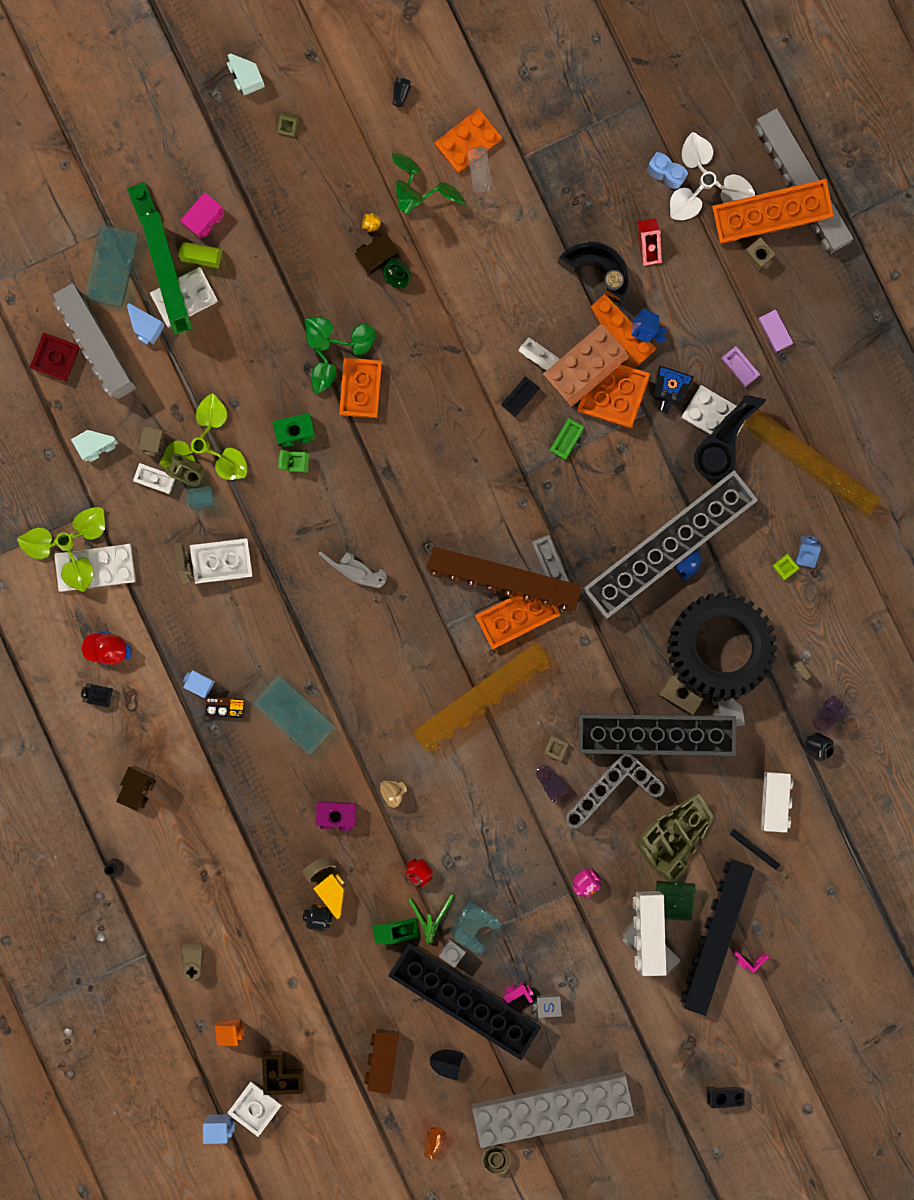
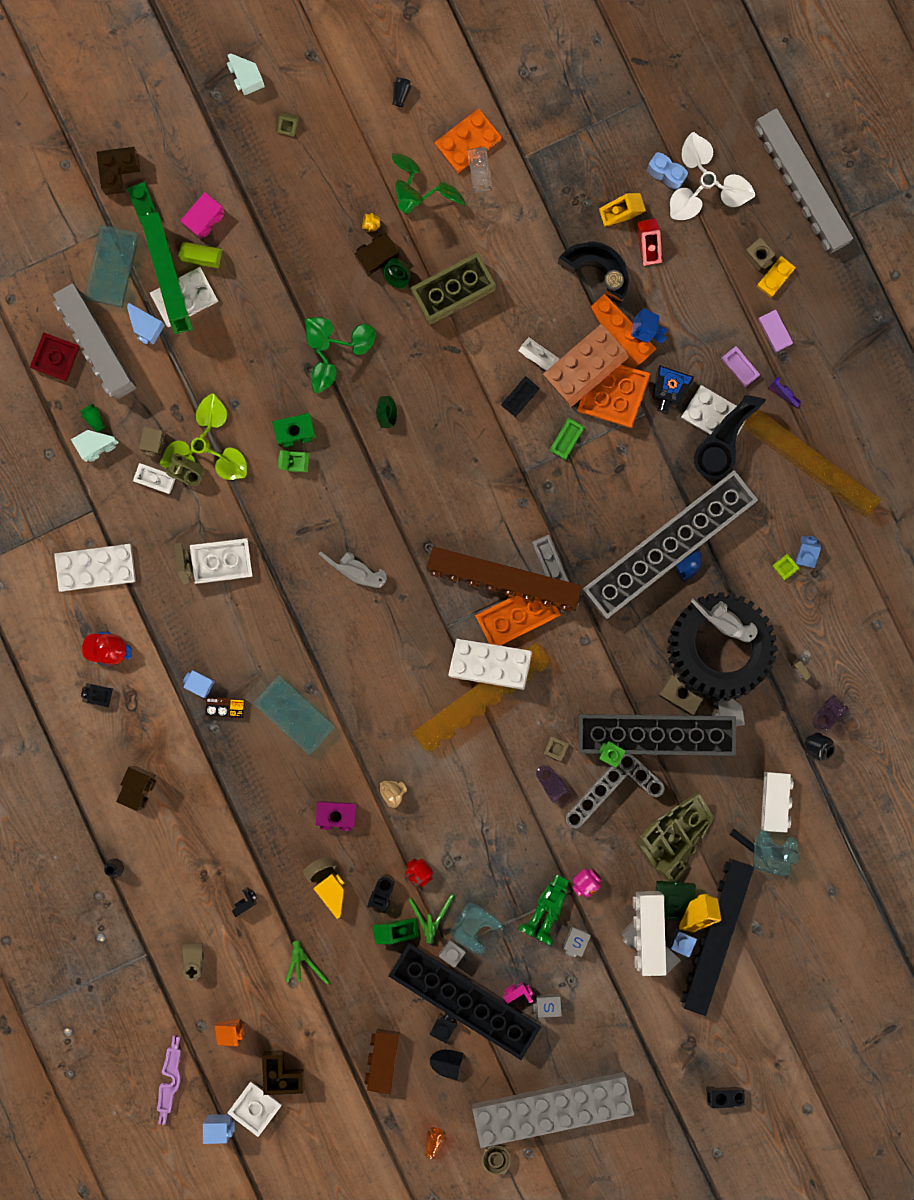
lime plant [17,507,105,592] -> none
clear light blue brick [185,486,215,510] -> none
black head [302,904,332,932] -> none
orange plate [339,358,382,418] -> none
orange plate [712,179,834,244] -> none
dark pink bracket [732,949,769,973] -> none
none -> green cone [80,404,106,433]
none -> dark brown brick [96,147,140,195]
none -> lavender piece [157,1035,182,1125]
none -> black bracket [232,887,258,917]
none -> bright green plant [285,941,329,984]
none -> black piece [367,874,395,914]
none -> dark green hat [376,396,397,428]
none -> olive brick [410,252,496,325]
none -> black bracket [429,1013,457,1044]
none -> white plate [448,639,532,690]
none -> green piece [518,874,570,946]
none -> light grey brick [563,925,591,958]
none -> bright green bracket [598,741,625,768]
none -> yellow slope [599,193,646,227]
none -> light blue brick [669,929,697,957]
none -> yellow slope [679,894,721,933]
none -> light grey animal [691,597,757,642]
none -> clear light blue piece [753,830,799,877]
none -> yellow plate [756,256,796,298]
none -> dark purple tile [767,377,801,408]

